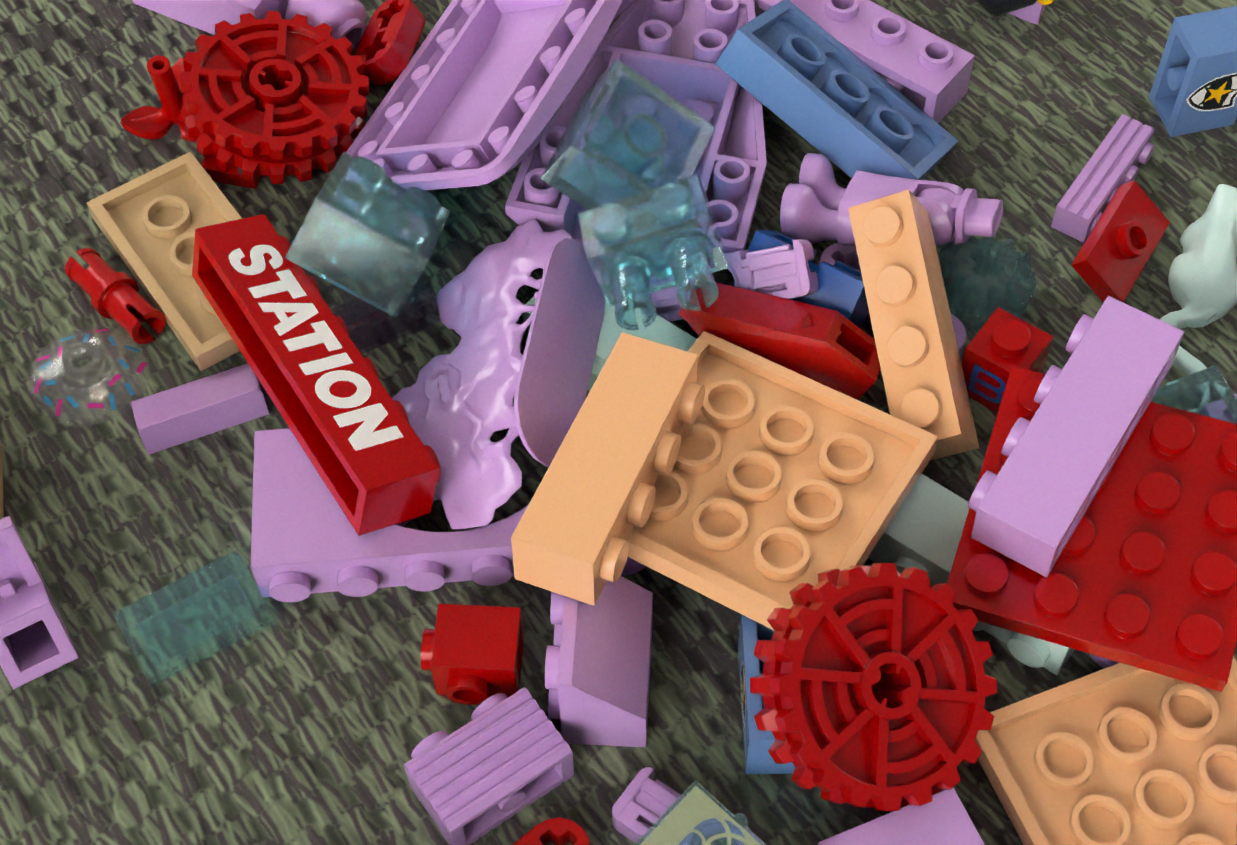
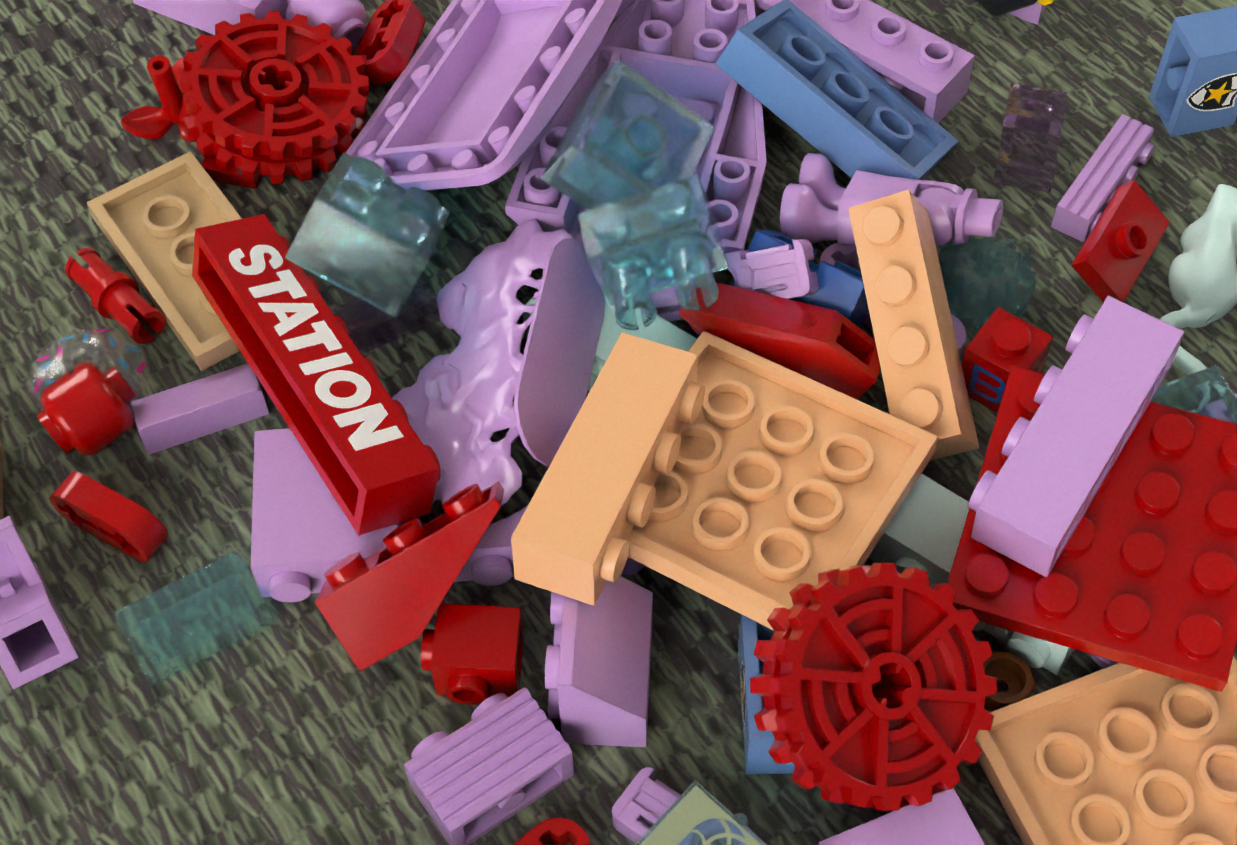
none -> red head [36,362,137,456]
none -> red beam [49,471,169,563]
none -> red slope [315,482,504,671]
none -> reddish brown plate [983,652,1036,712]
none -> slope [993,83,1067,193]

